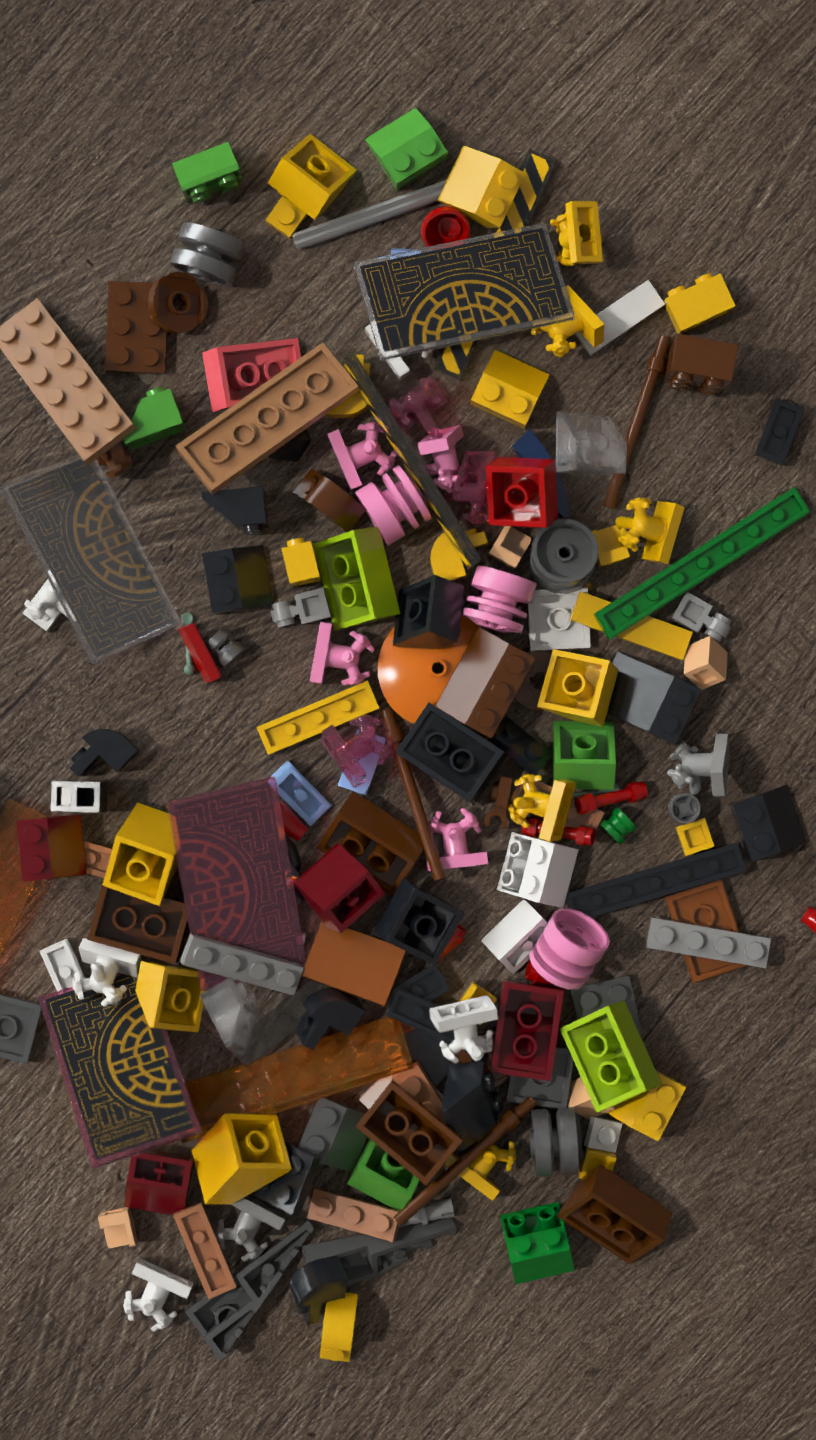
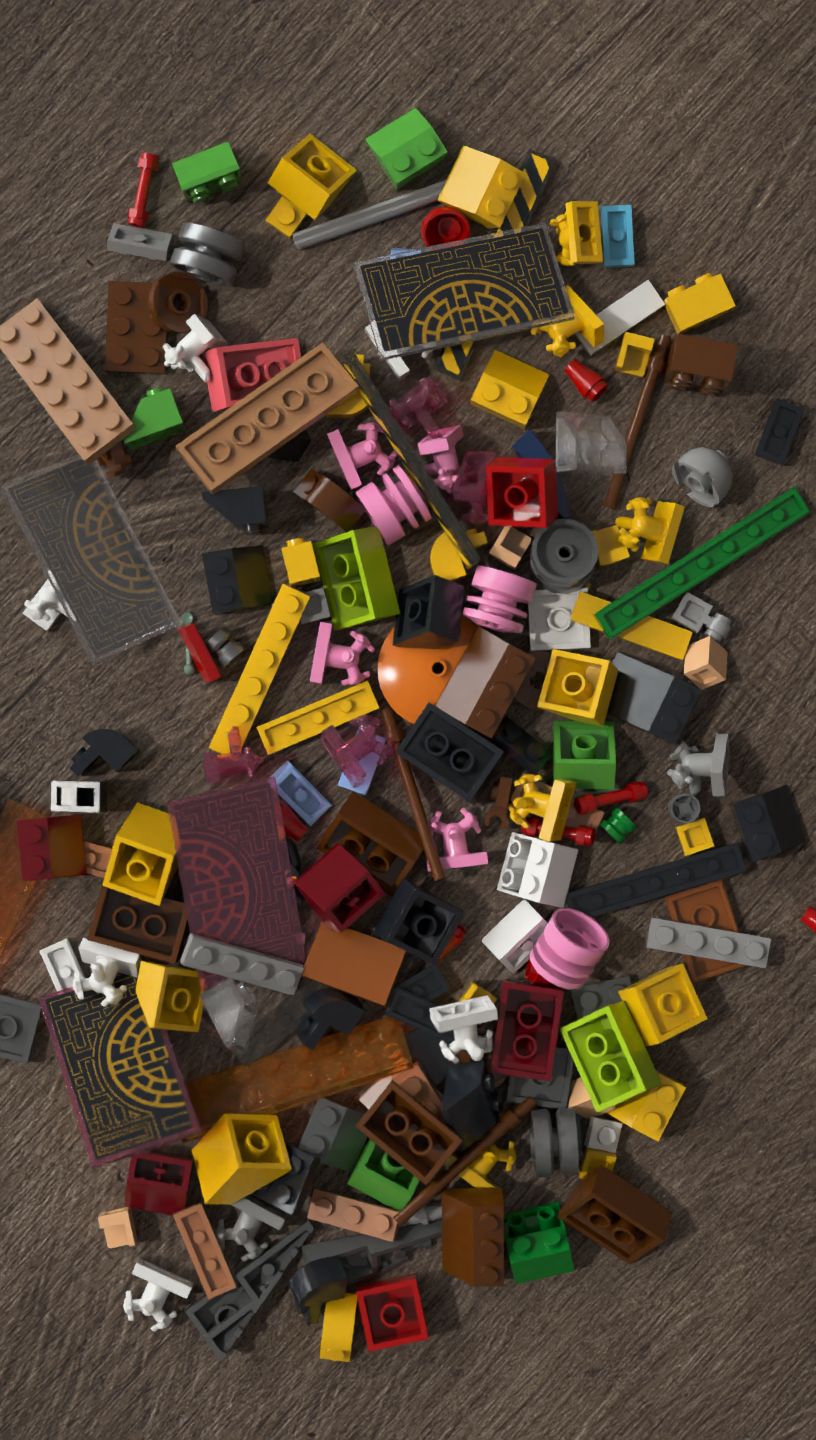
none -> light grey plate [107,223,172,261]
none -> red bar [127,152,159,228]
none -> white piece [163,314,228,383]
none -> clear pink piece [202,725,263,785]
none -> yellow plate [209,583,311,760]
none -> red brick [356,1273,429,1352]
none -> reddish brown slope [441,1188,504,1287]
none -> red cone [564,359,608,403]
none -> medium azure plate [601,205,635,268]
none -> yellow panel [614,331,655,377]
none -> yellow container [618,963,708,1047]
none -> light grey cylinder [672,447,733,507]

